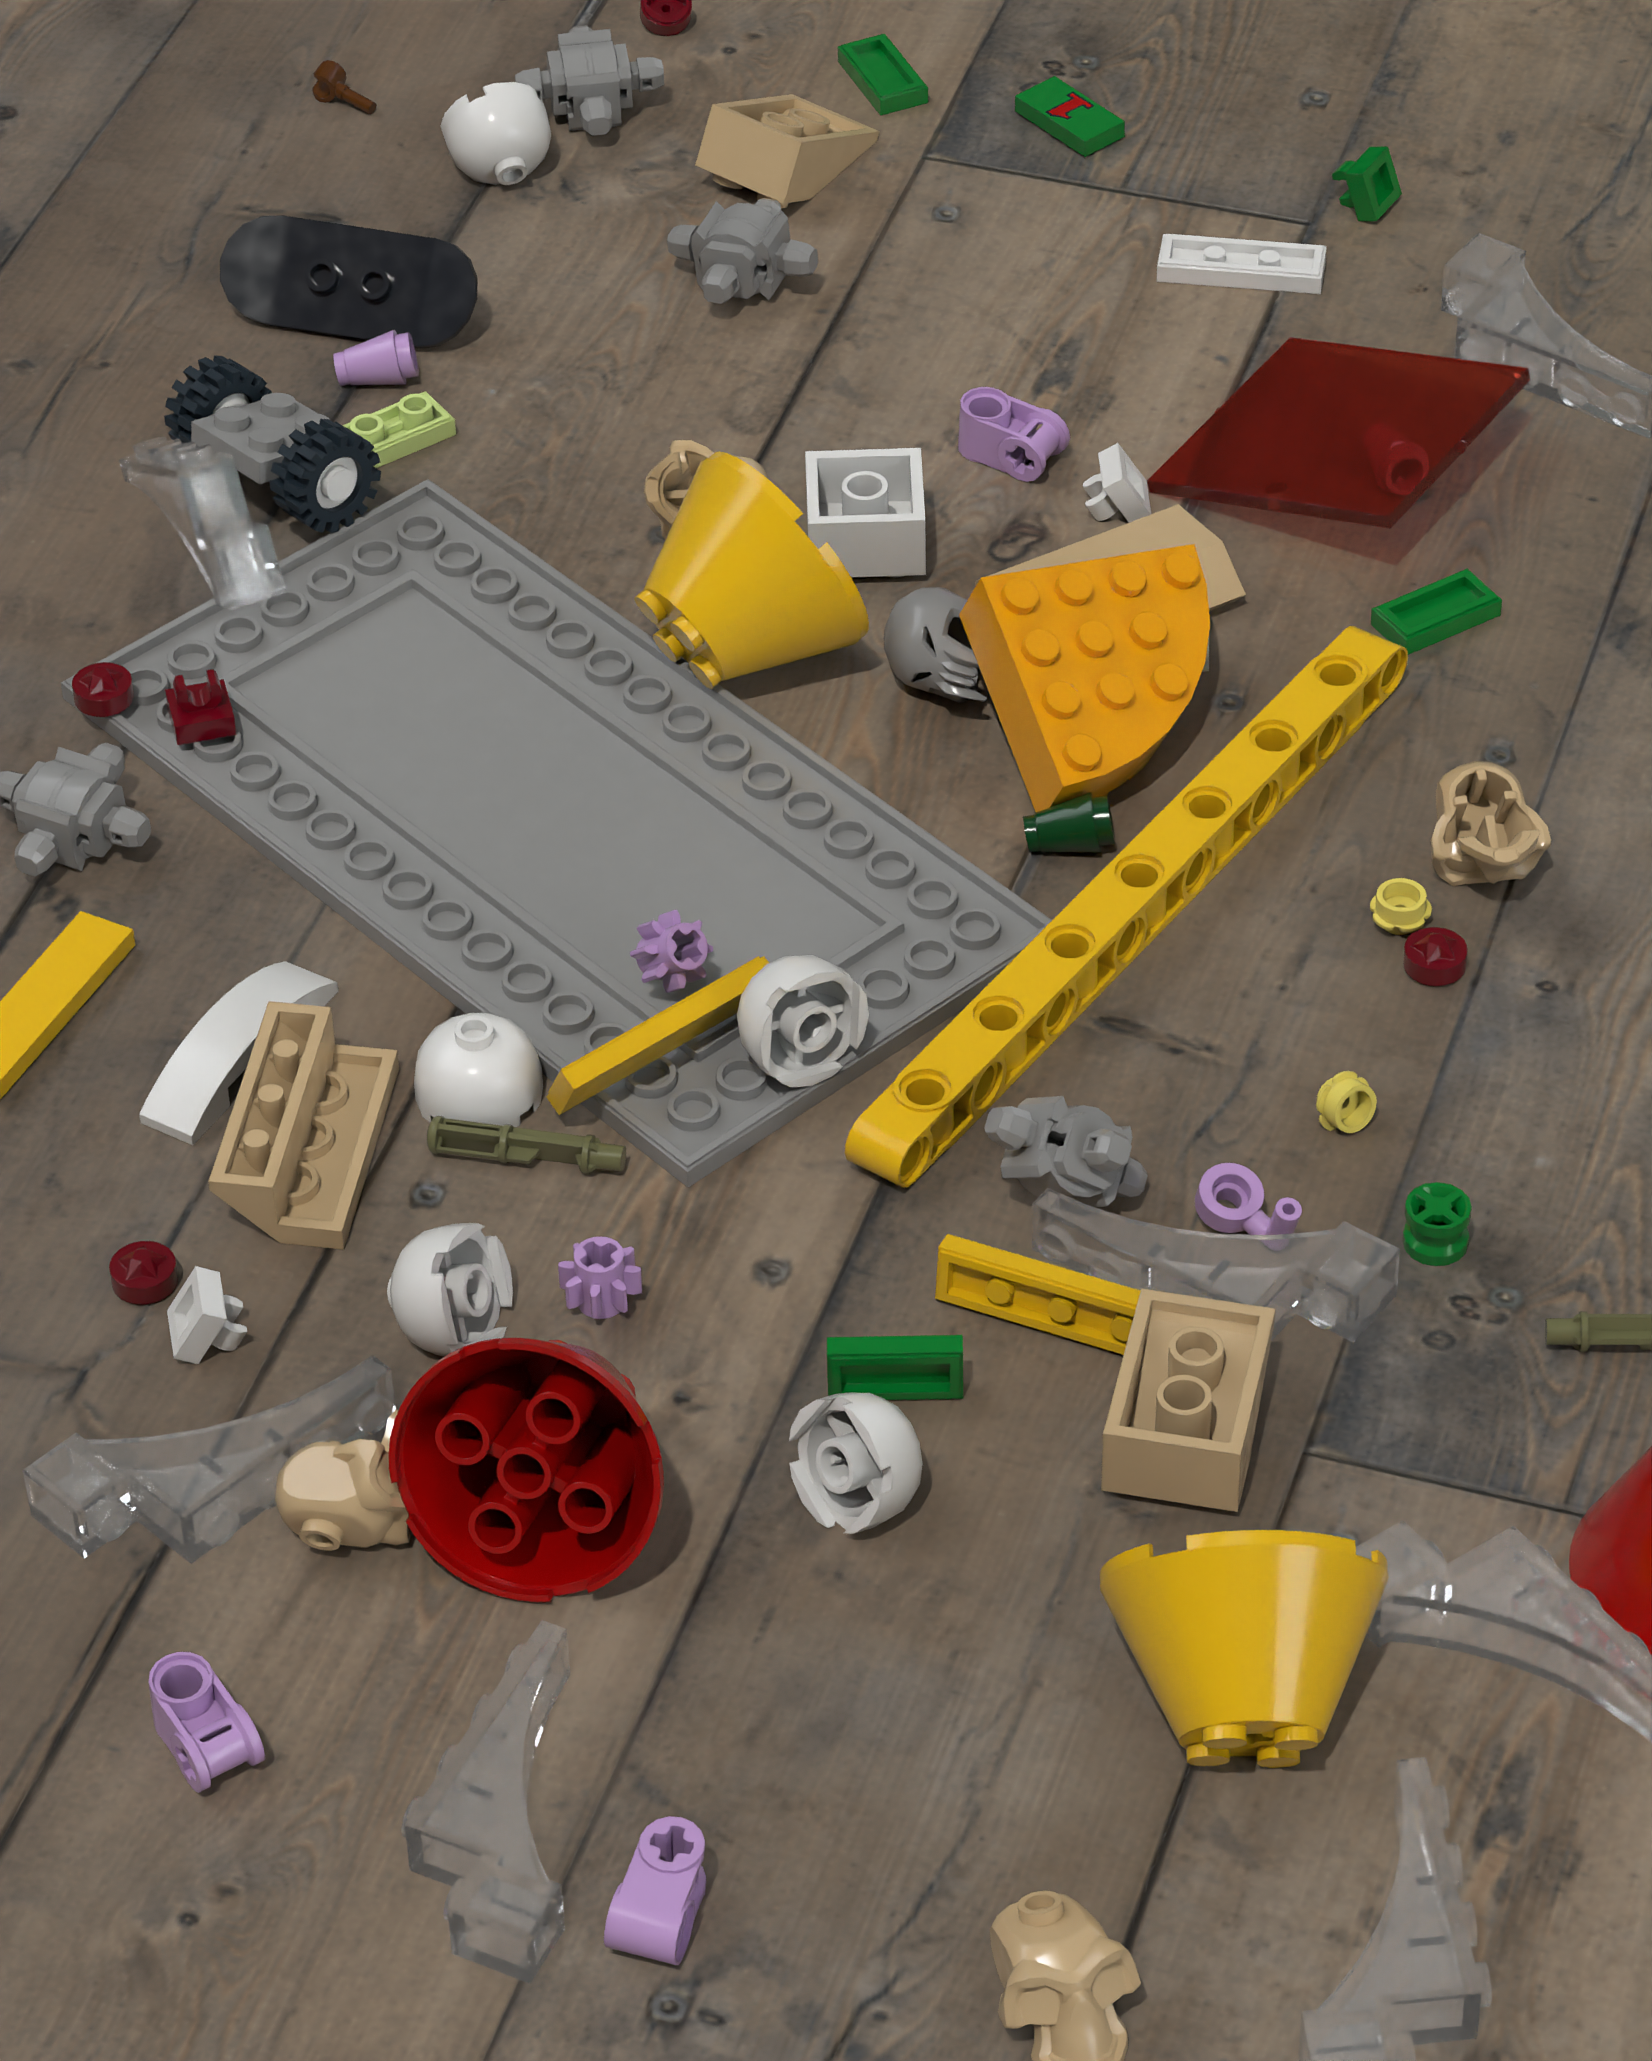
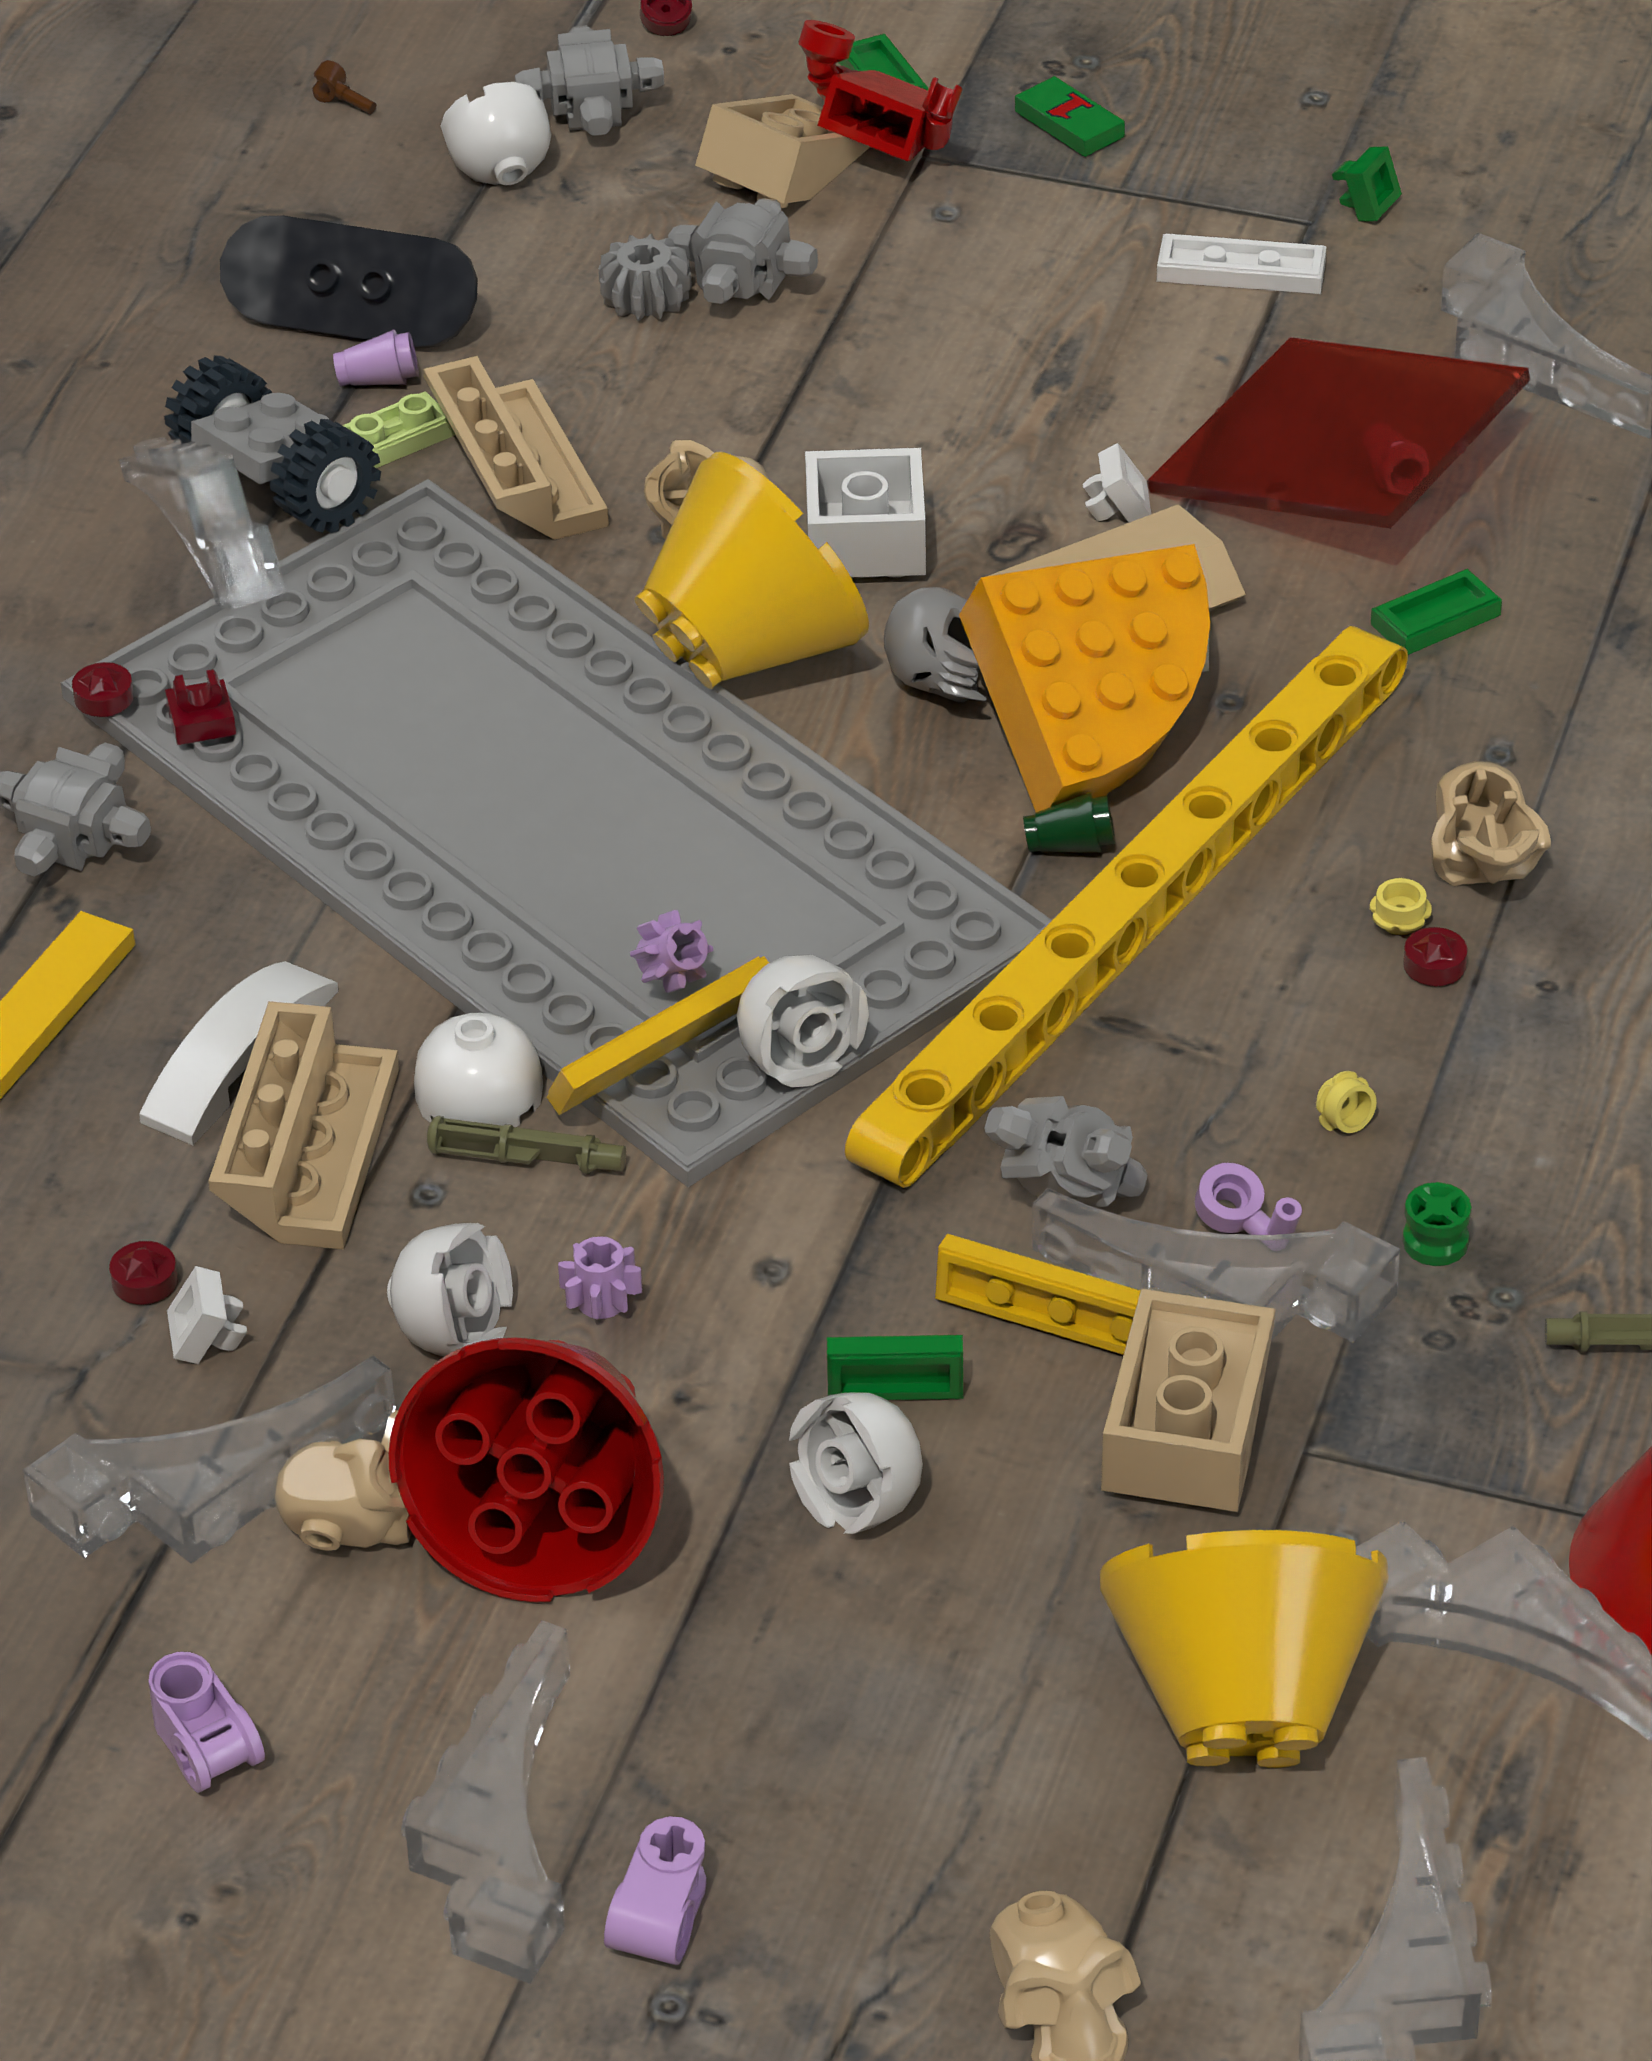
lavender piece [958,387,1070,482] -> none
none -> tan slope [423,356,609,540]
none -> light grey gear [598,234,692,321]
none -> red torso [798,20,963,162]

